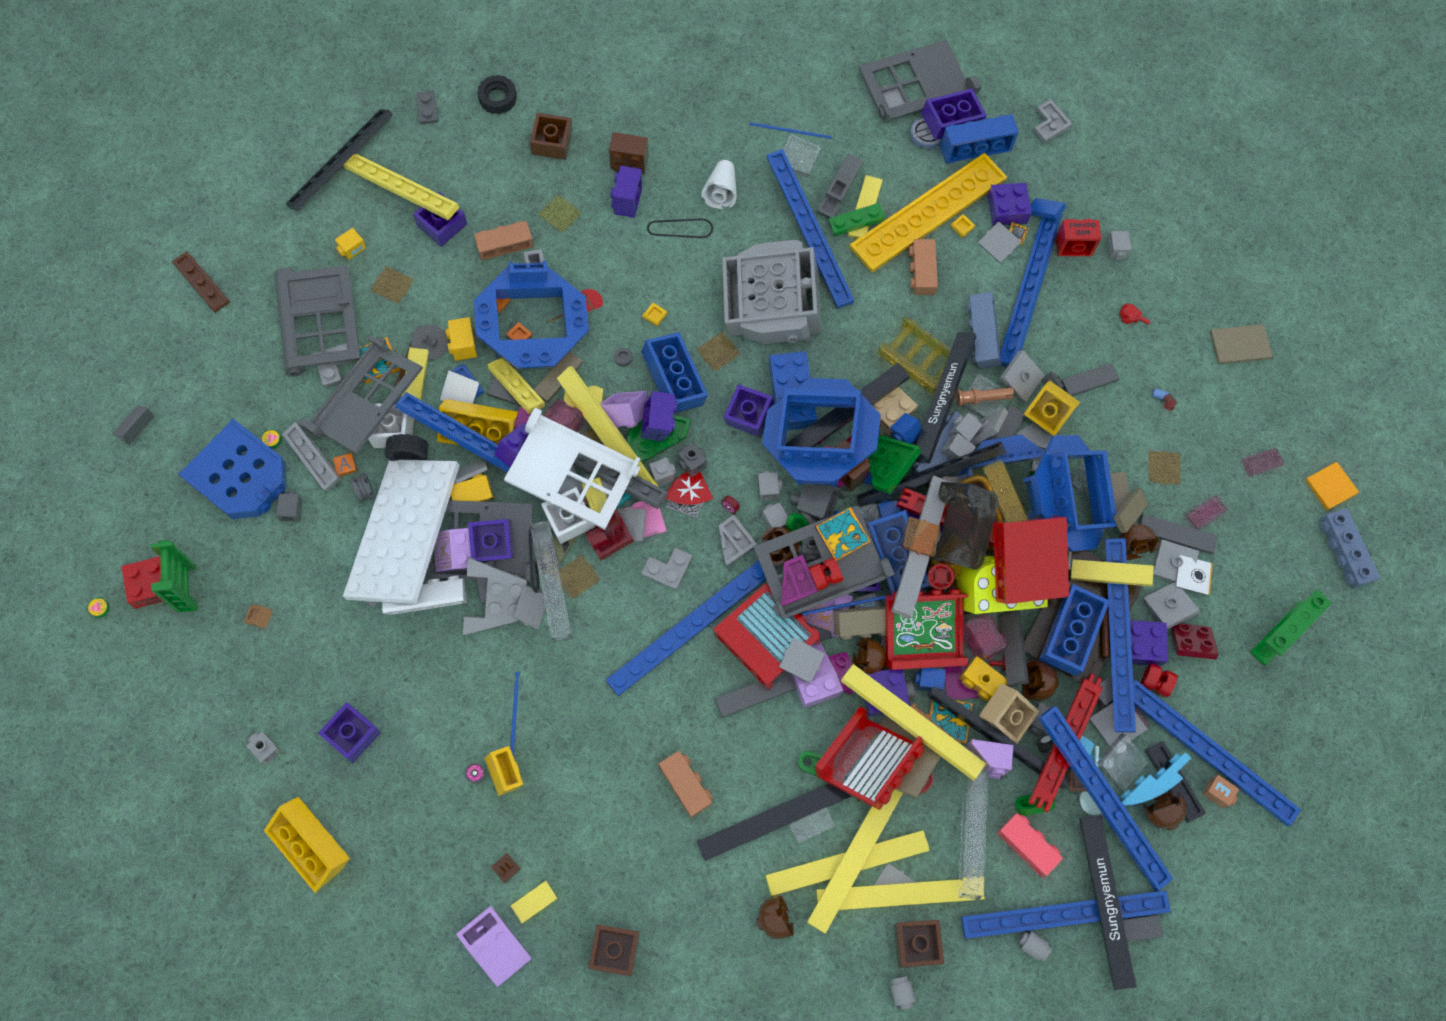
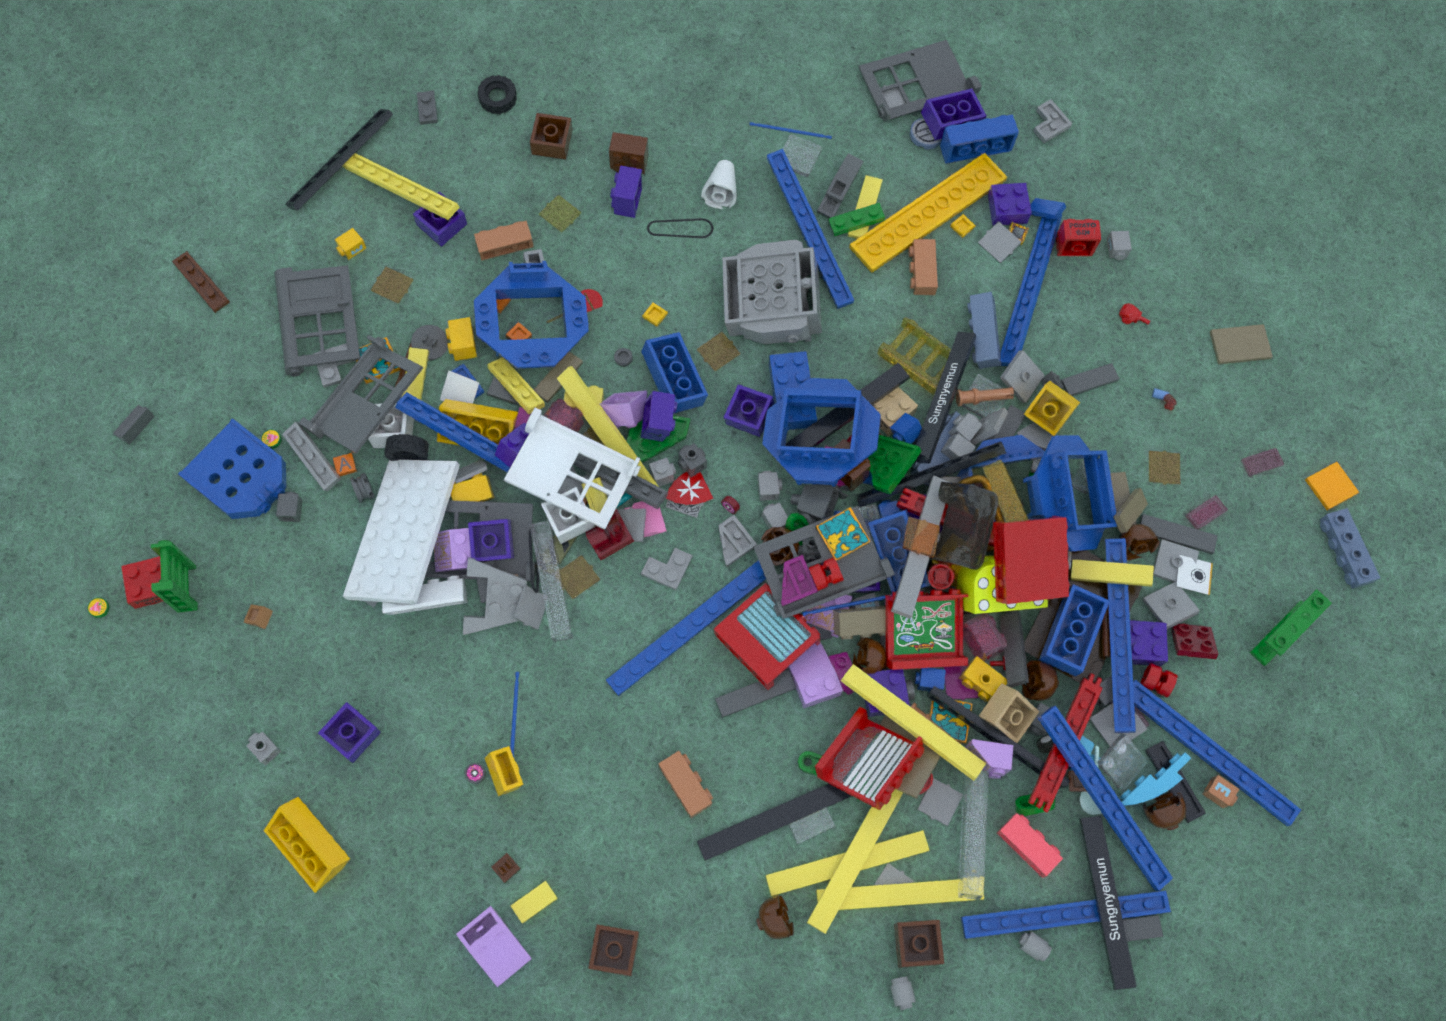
light grey piece [779,638,825,683] -> none
none -> light grey piece [917,778,963,826]

